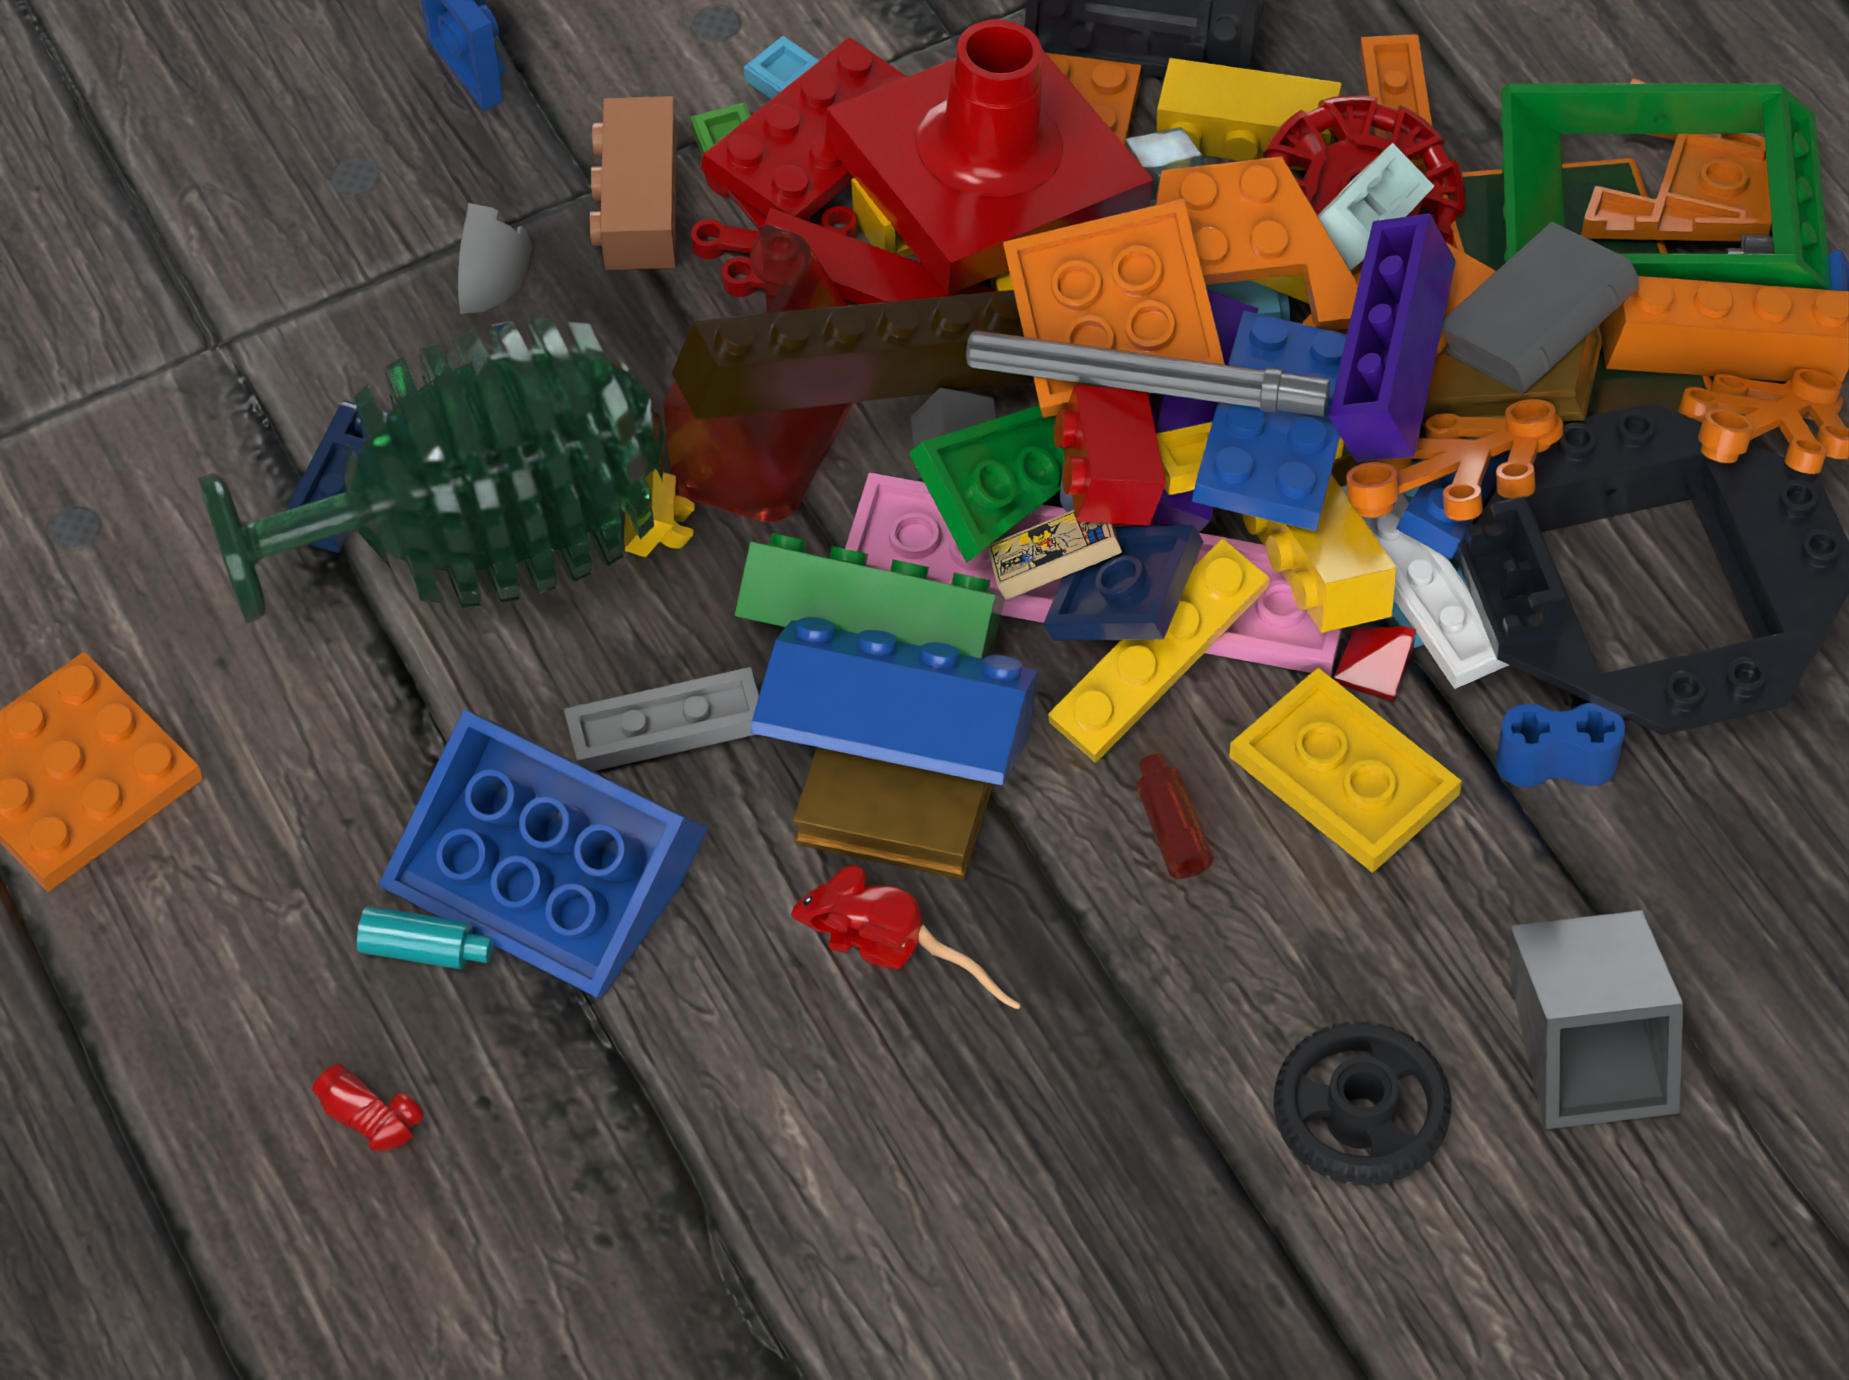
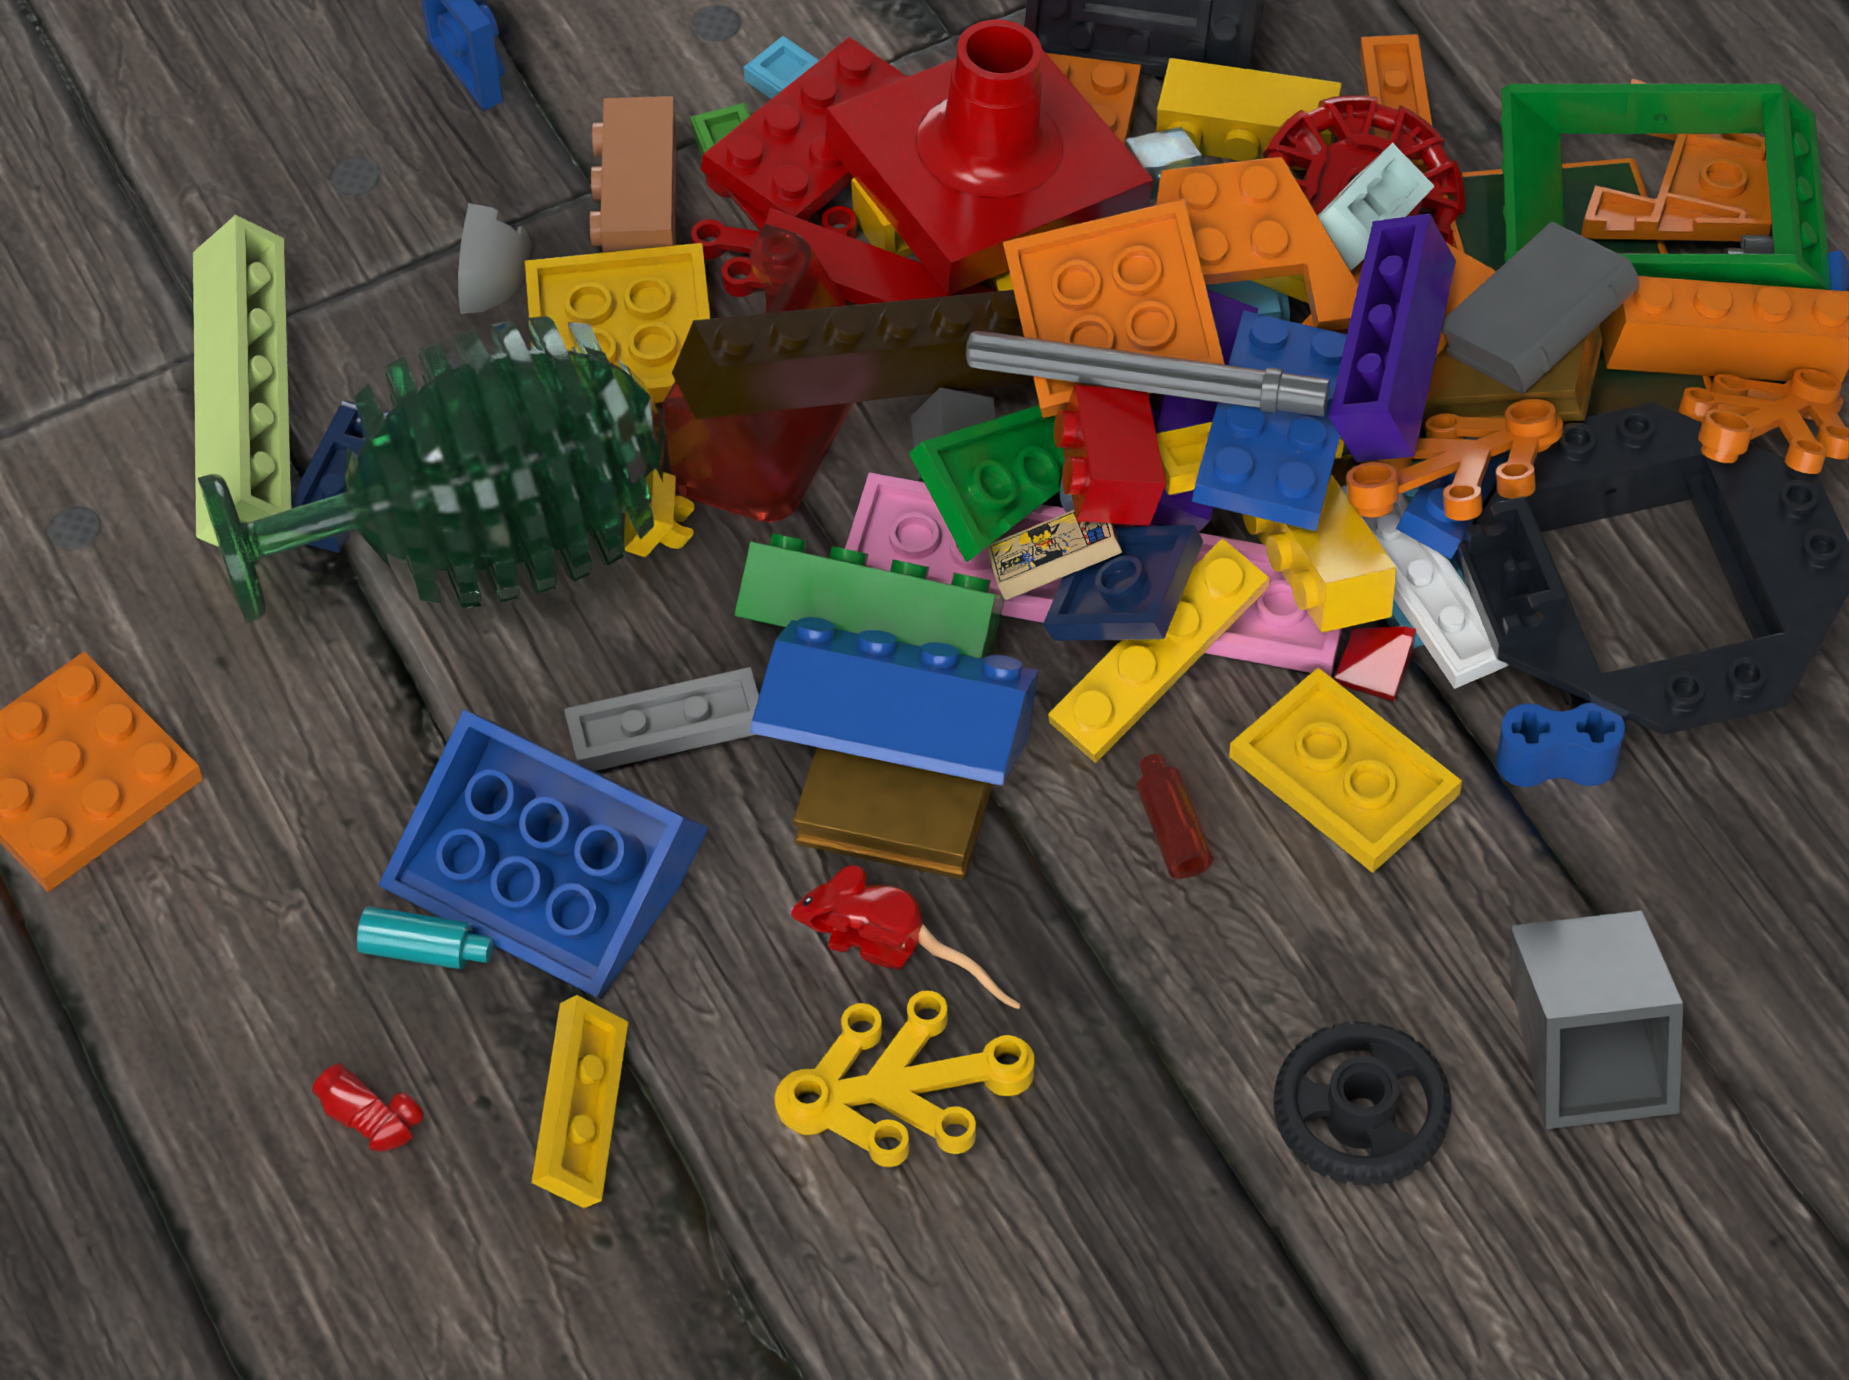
none -> yellowish green brick [193,215,292,559]
none -> yellow plate [525,243,710,415]
none -> yellow plate [531,995,628,1208]
none -> yellow plant [775,991,1034,1167]

